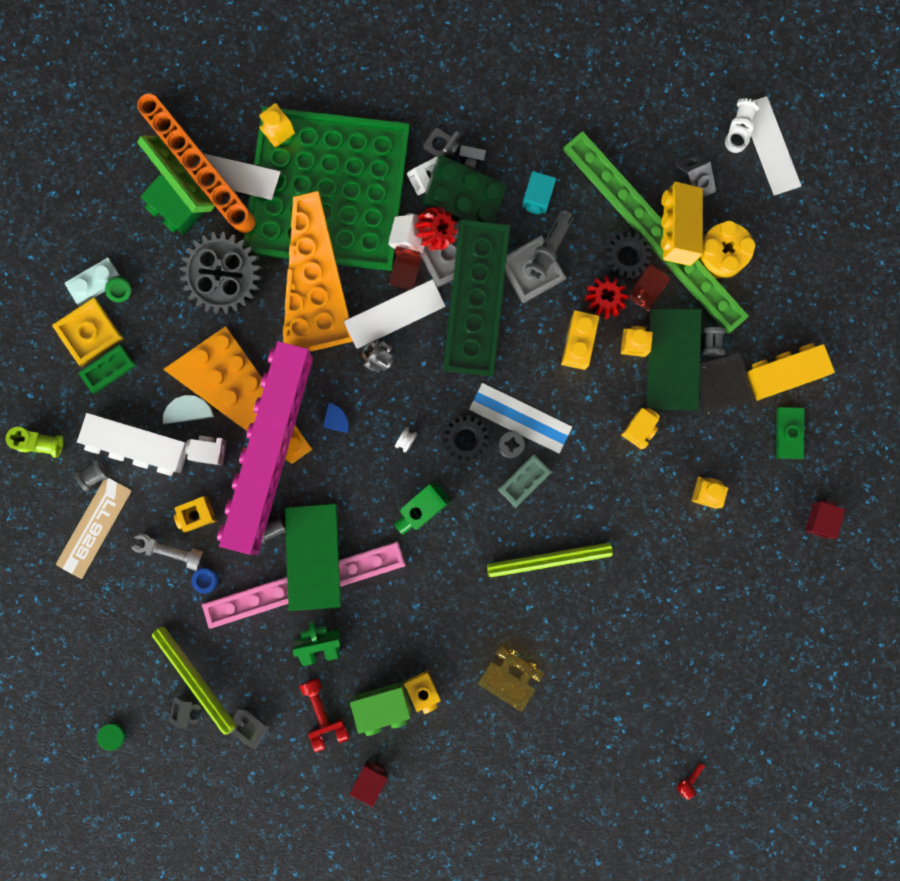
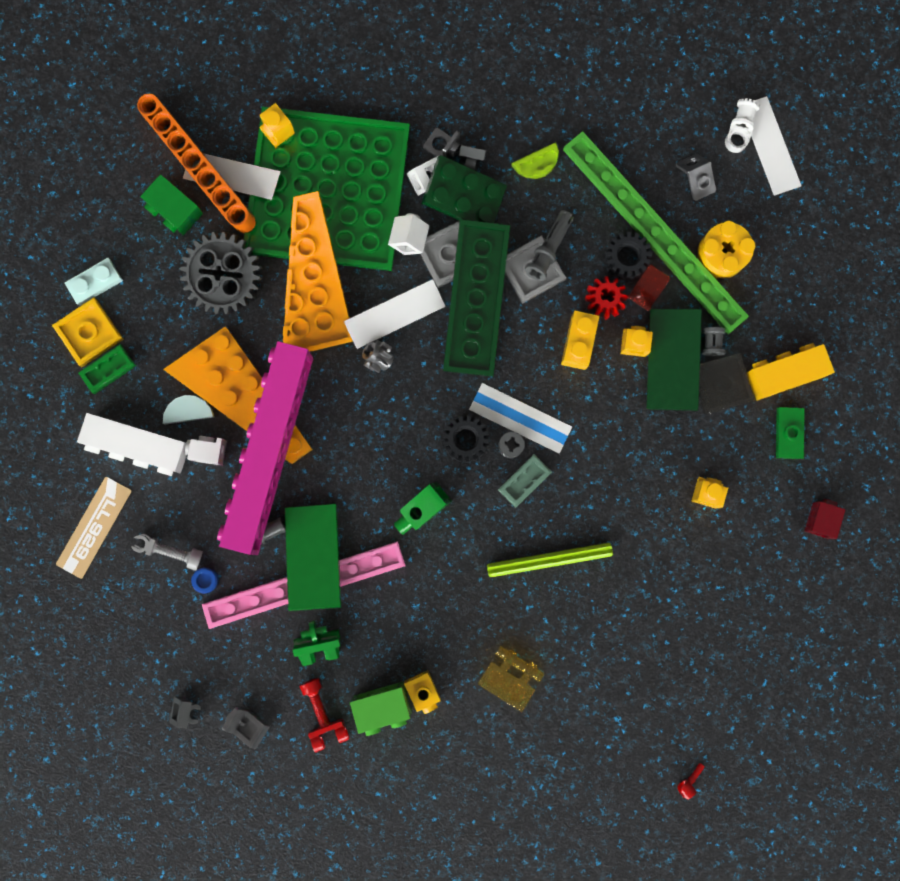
lime connector [6,427,63,458] -> none
dark grey bush [74,459,109,492] -> none
green tile [97,723,126,751] -> none
green tile [105,276,131,302] -> none
bright green tile [137,136,215,213] -> none
lime axle [152,627,236,735] -> none
yellow brick [174,496,217,532] -> none
blue tile [323,403,349,433] -> none
dark red brick [349,761,389,807] -> none
clear red bracket [389,246,421,290] -> none
white bush [395,427,417,453] -> none
red gear [414,207,458,251] -> none
teal brick [522,171,556,214] -> none
yellow brick [621,408,660,450] -> none
yellow brick [661,182,703,266] -> none
none -> lime tile [512,142,559,179]

